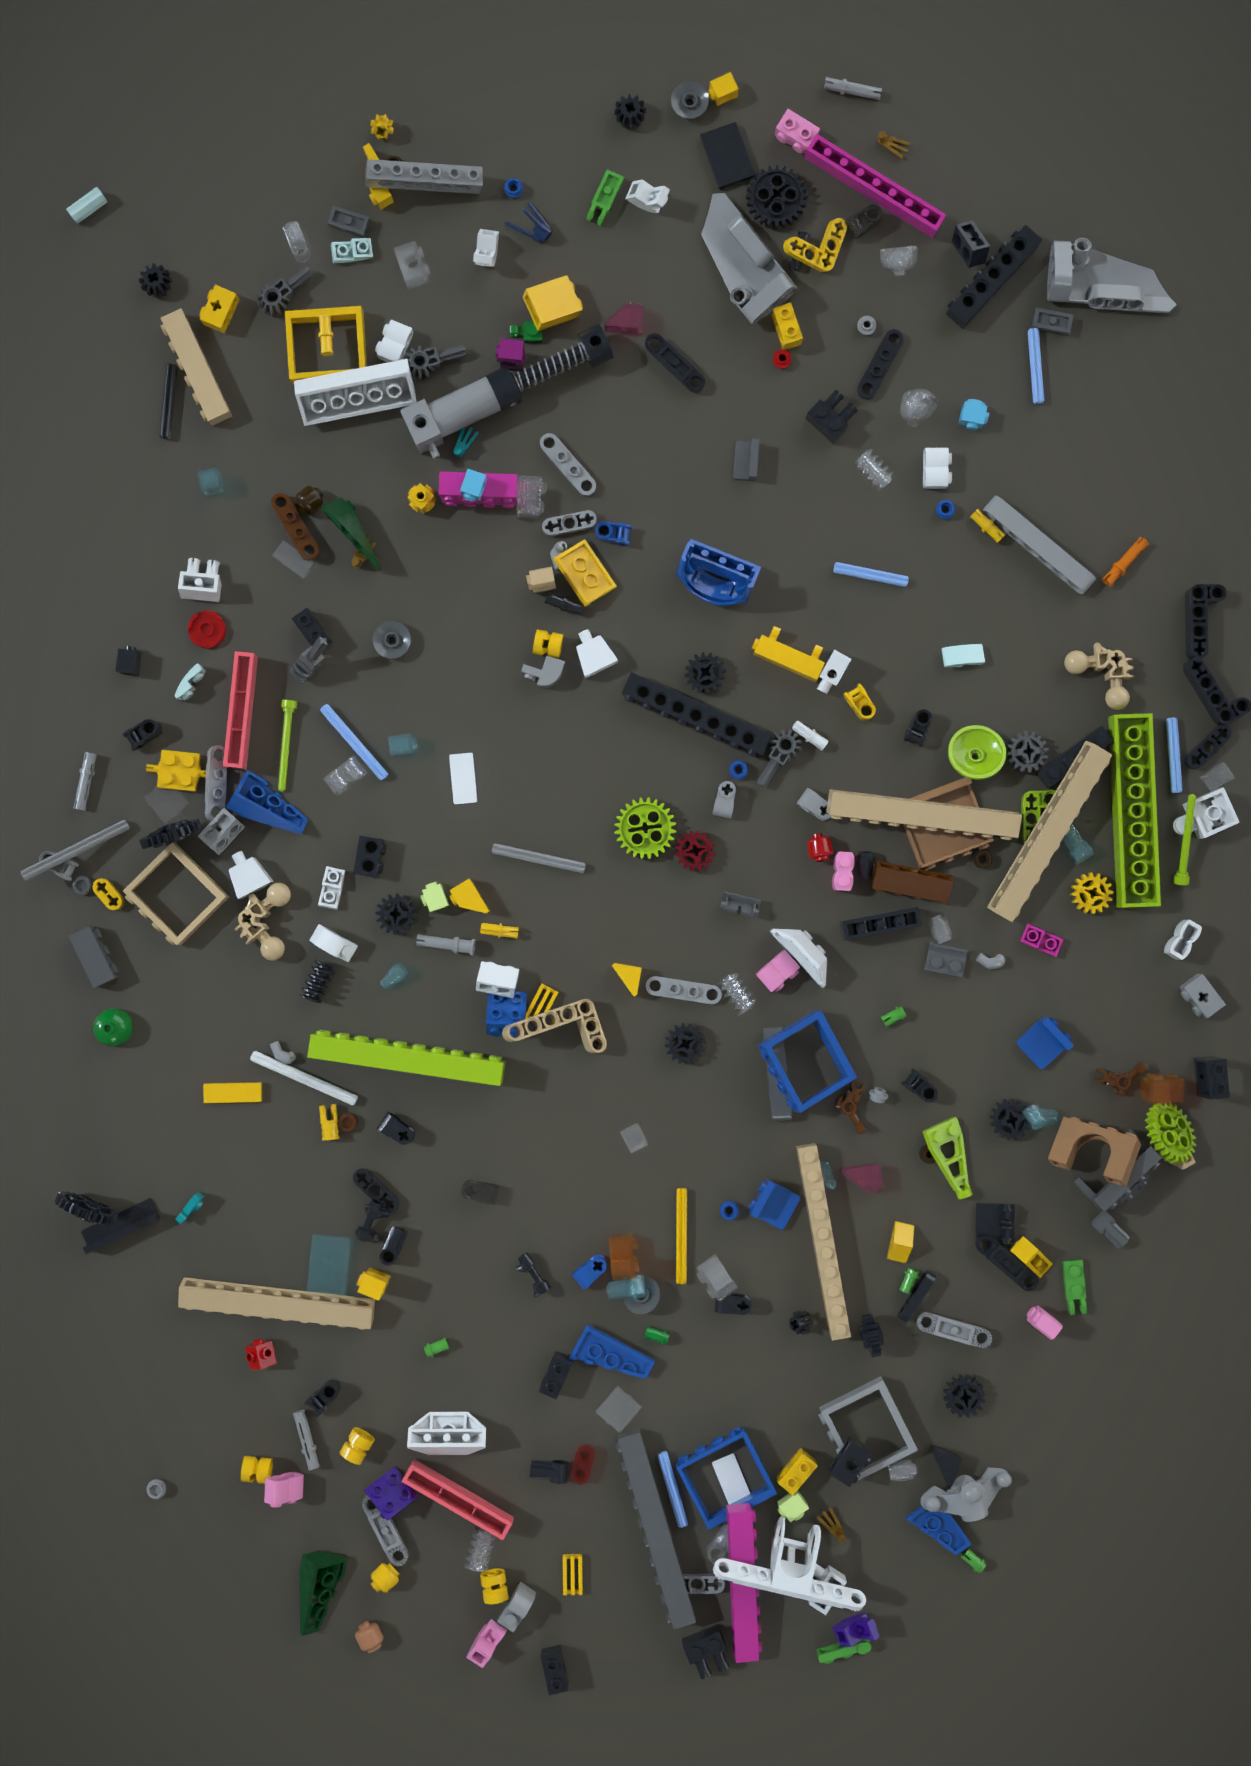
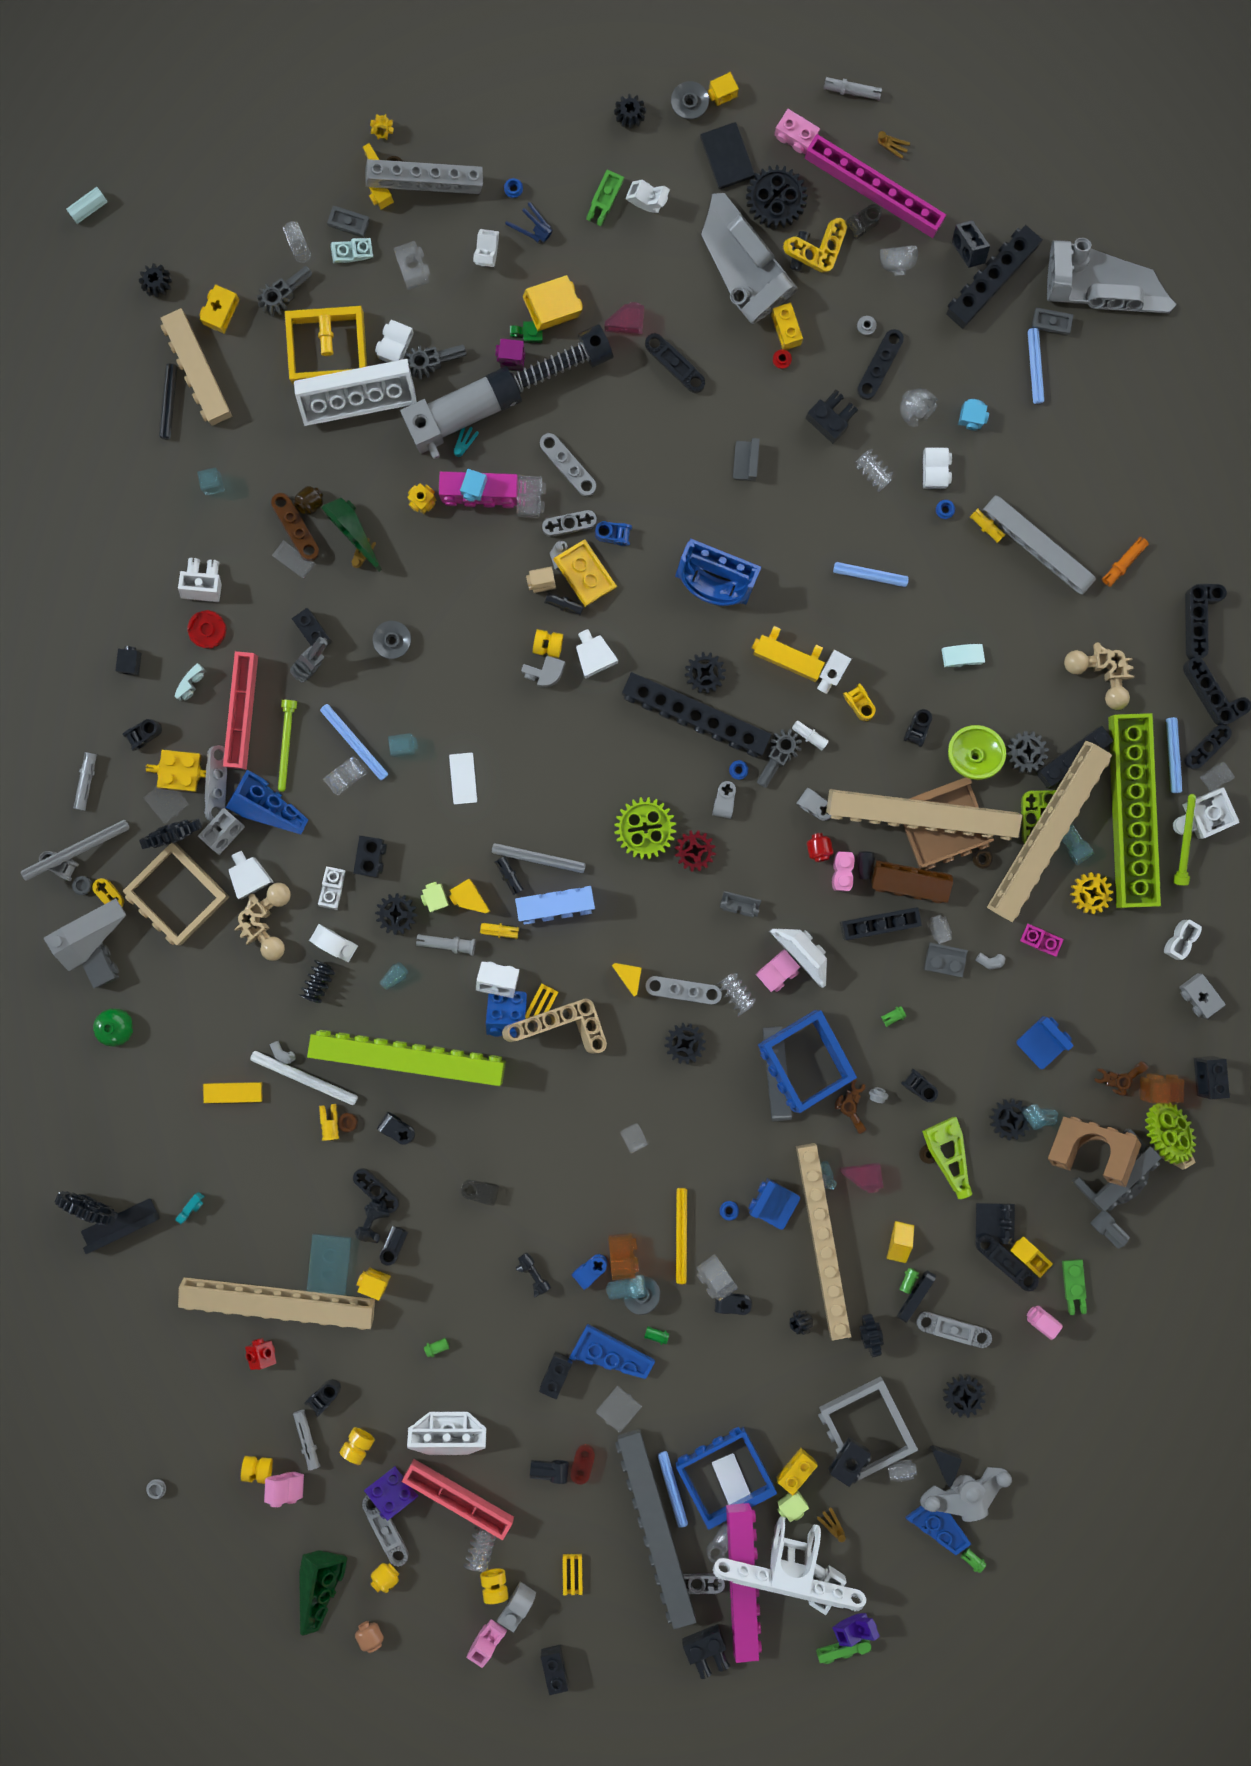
none -> light grey wedge [44,899,126,971]
none -> black pin [494,856,523,895]
none -> light blue wedge [515,886,595,925]

